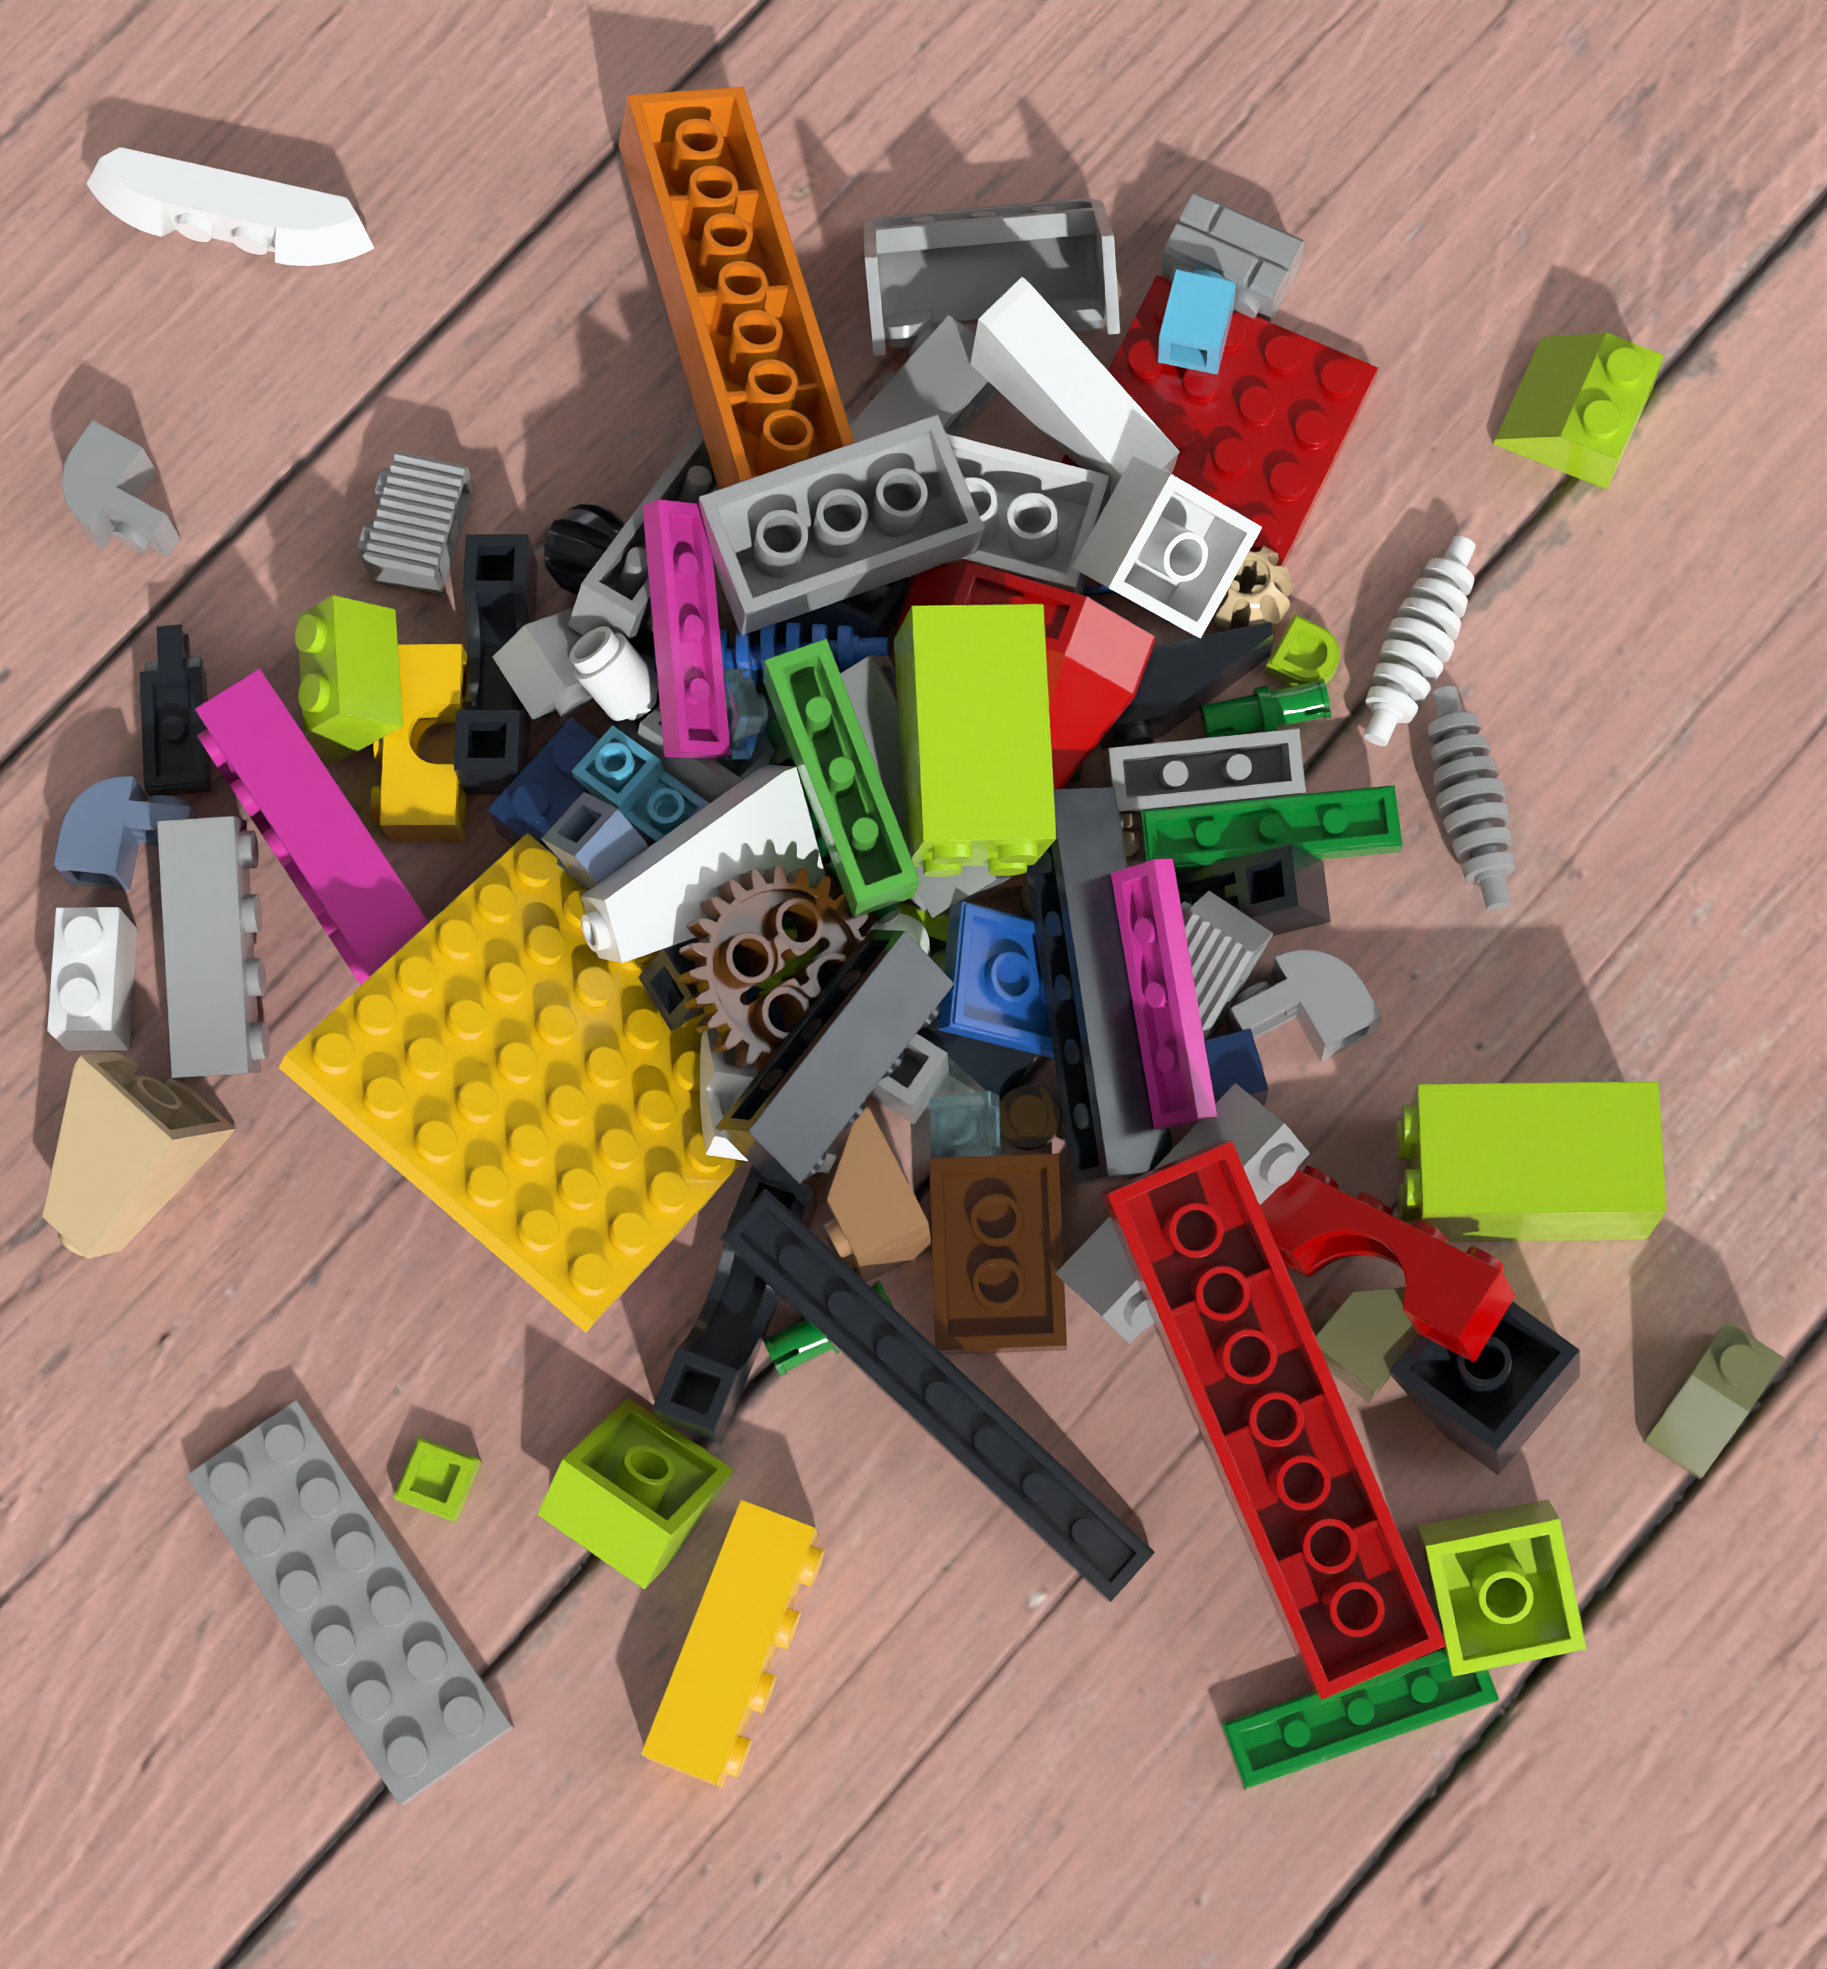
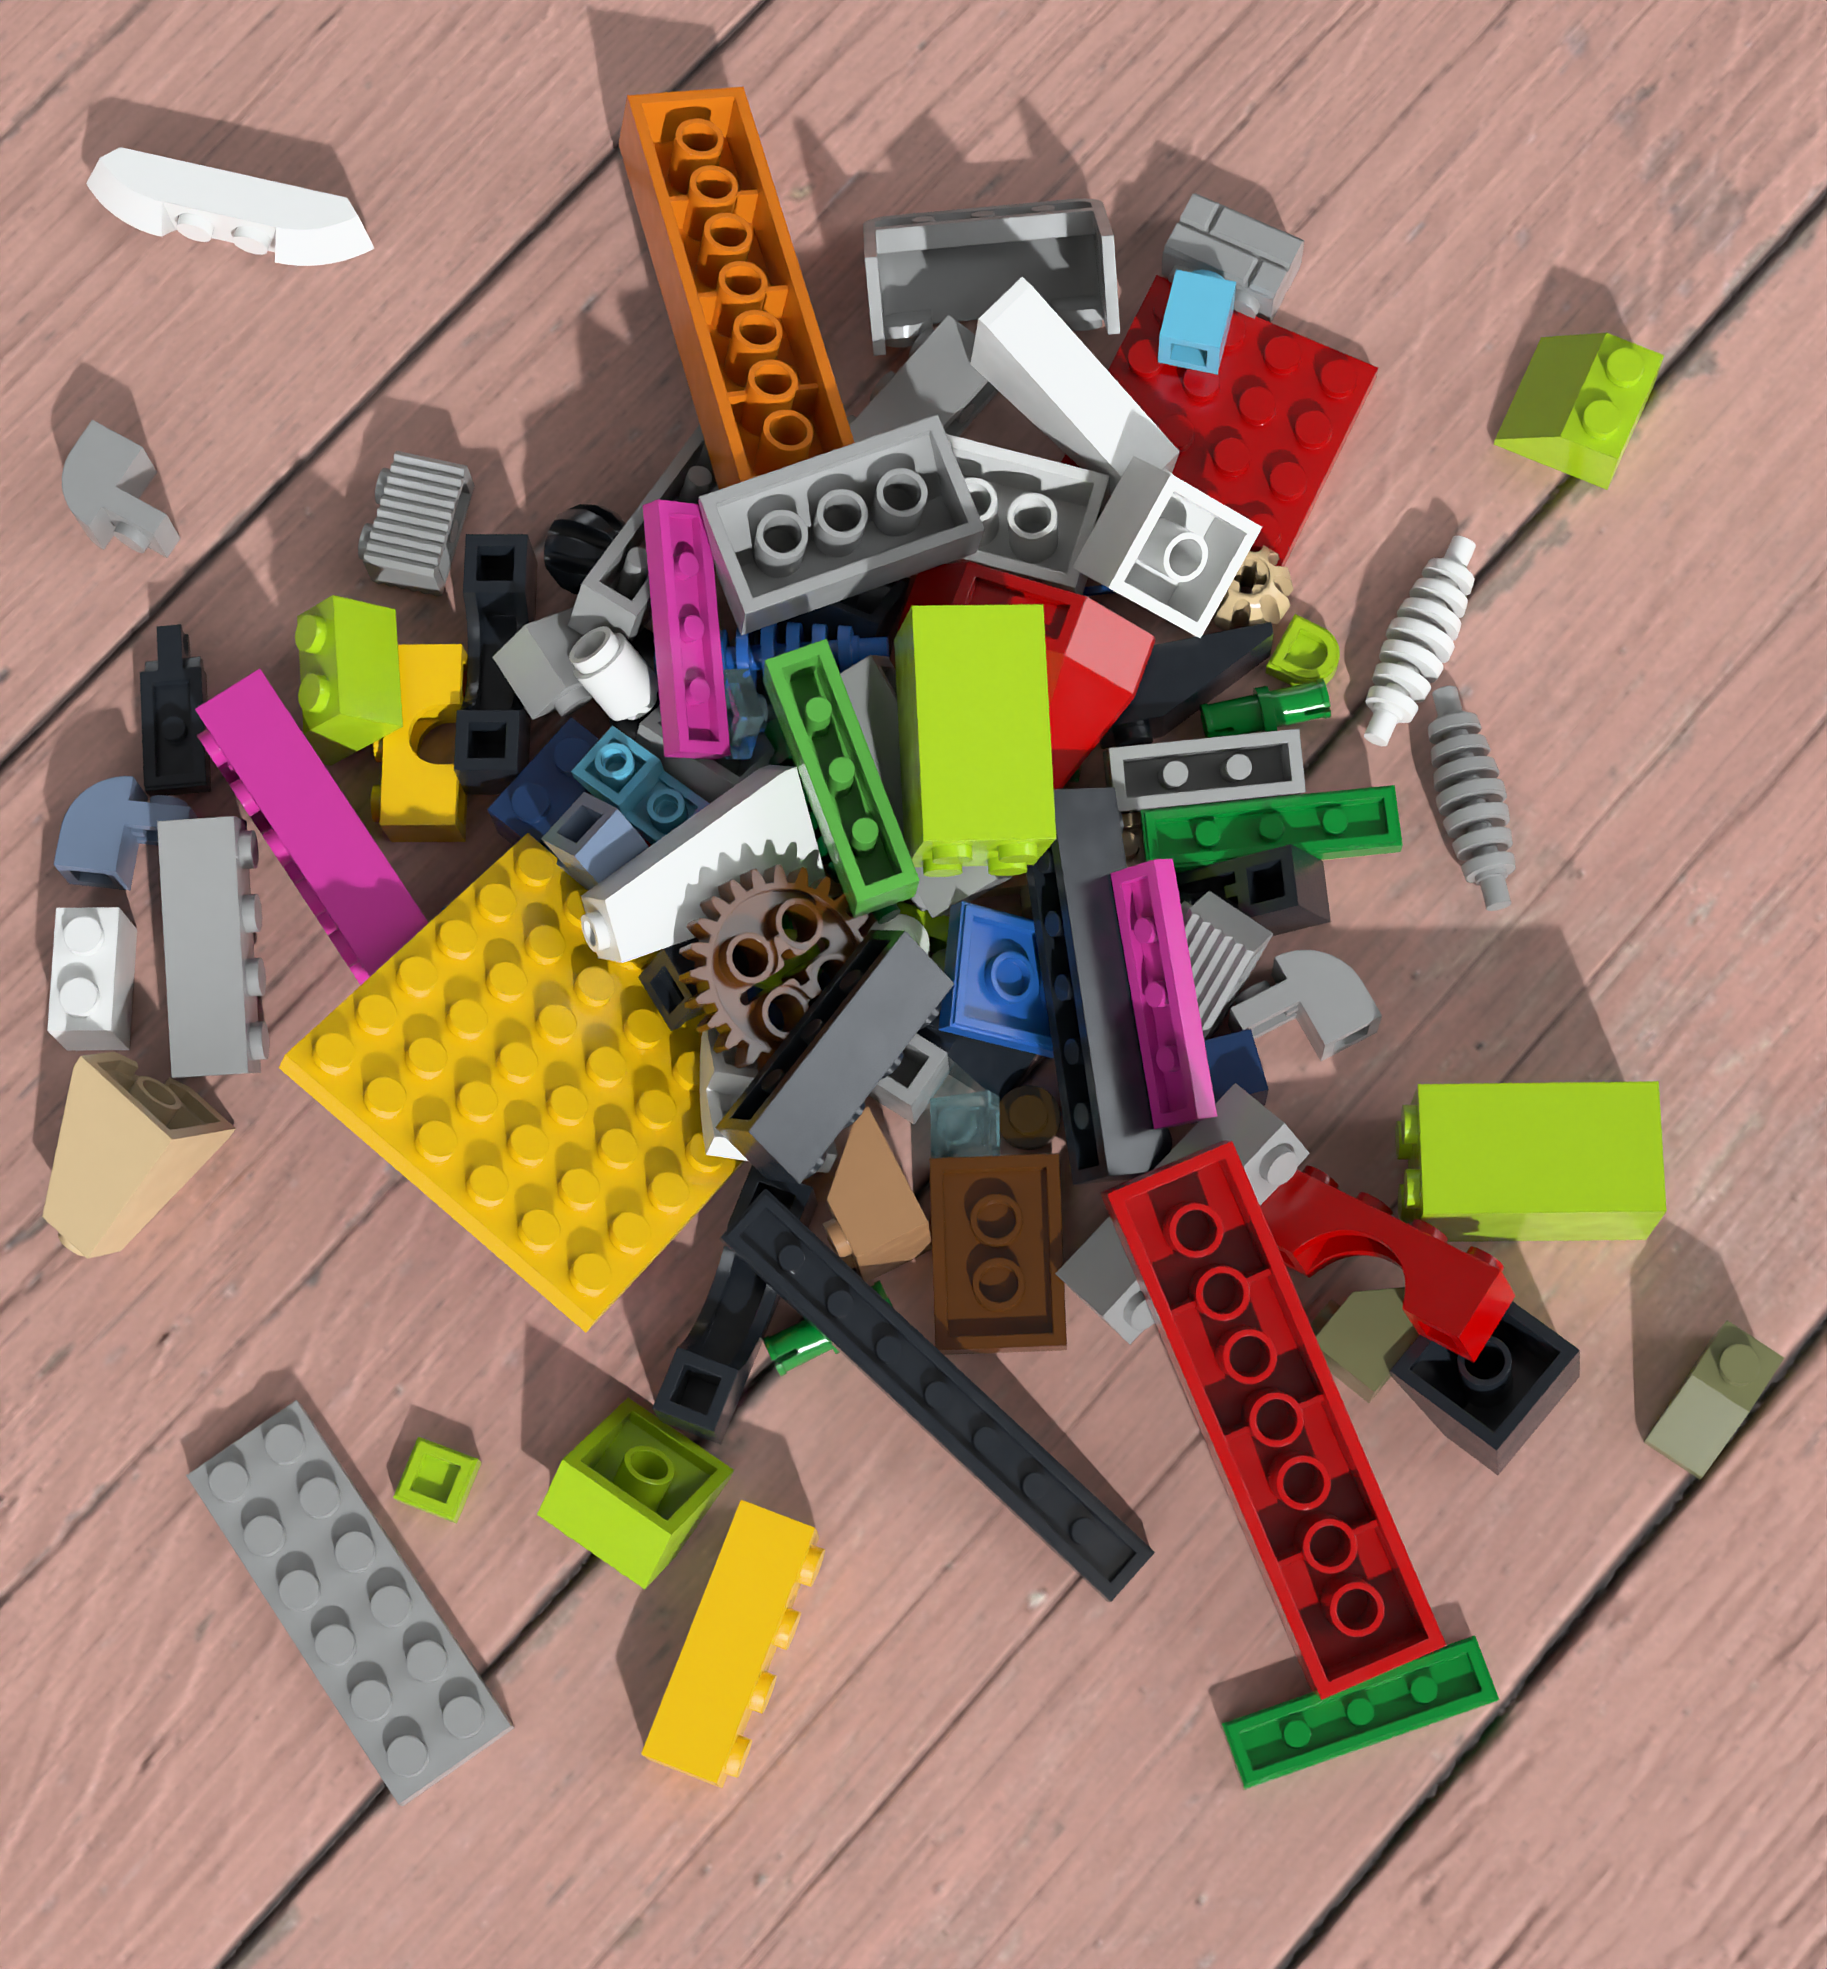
lime slope [1417,1499,1587,1676] -> none

